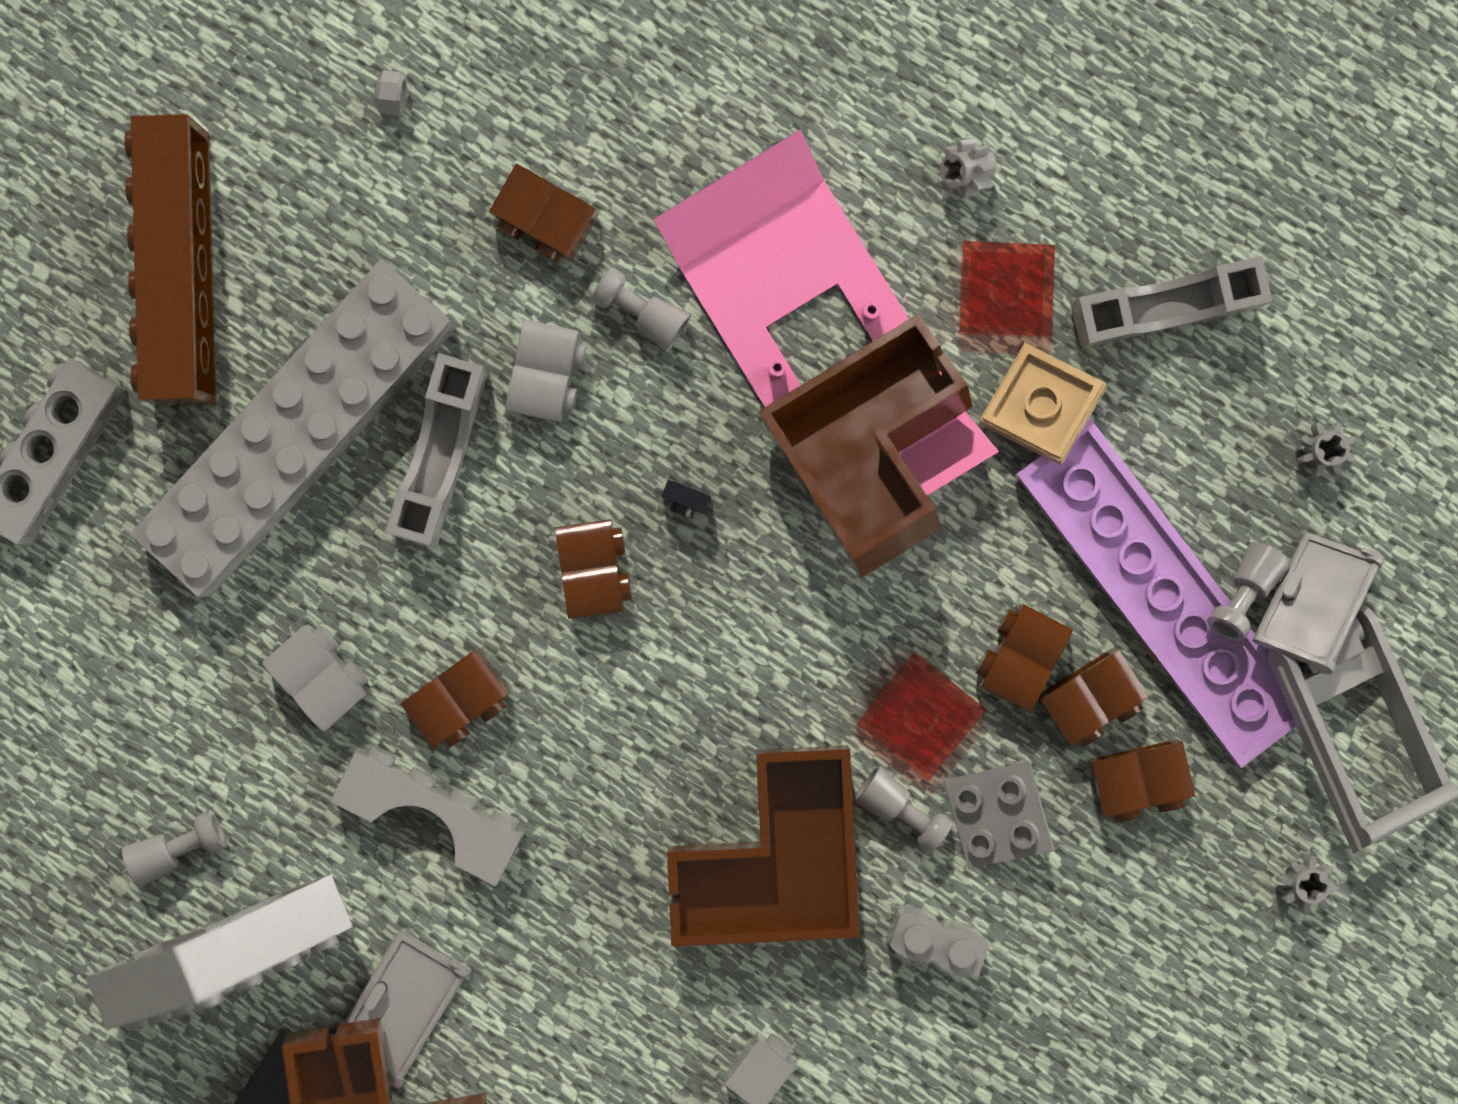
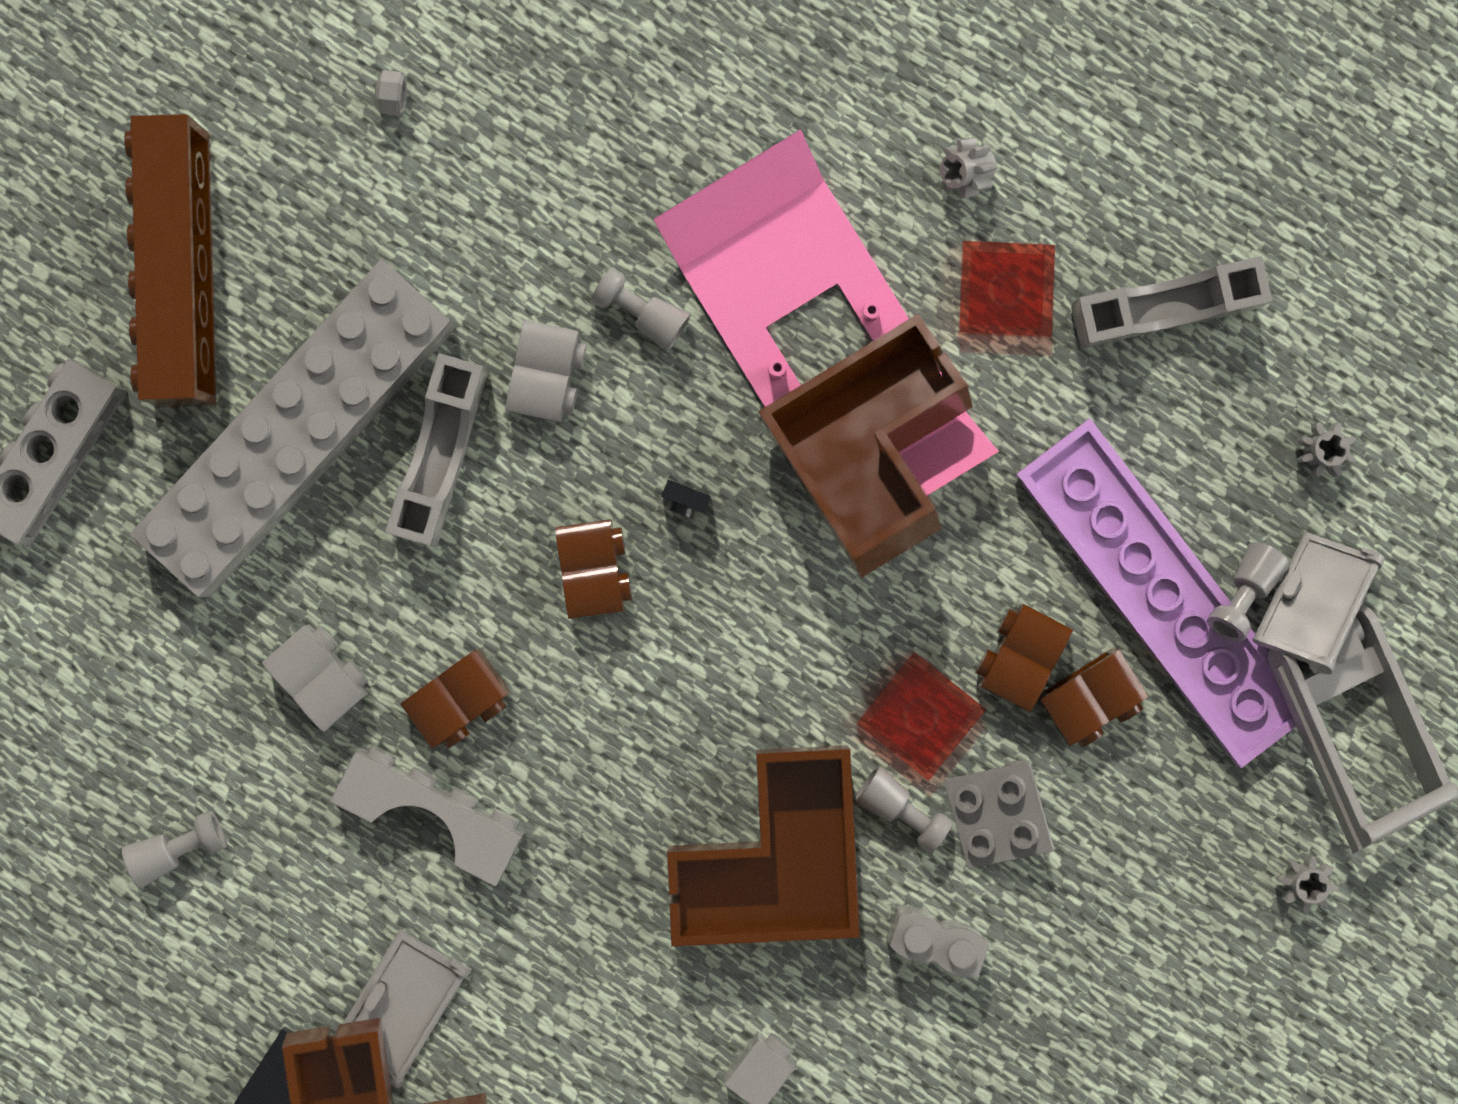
piece [85,875,353,1032] -> none
reddish brown brick [489,163,599,263] -> none
tan tile [980,343,1107,466] -> none
reddish brown brick [1088,739,1196,822] -> none

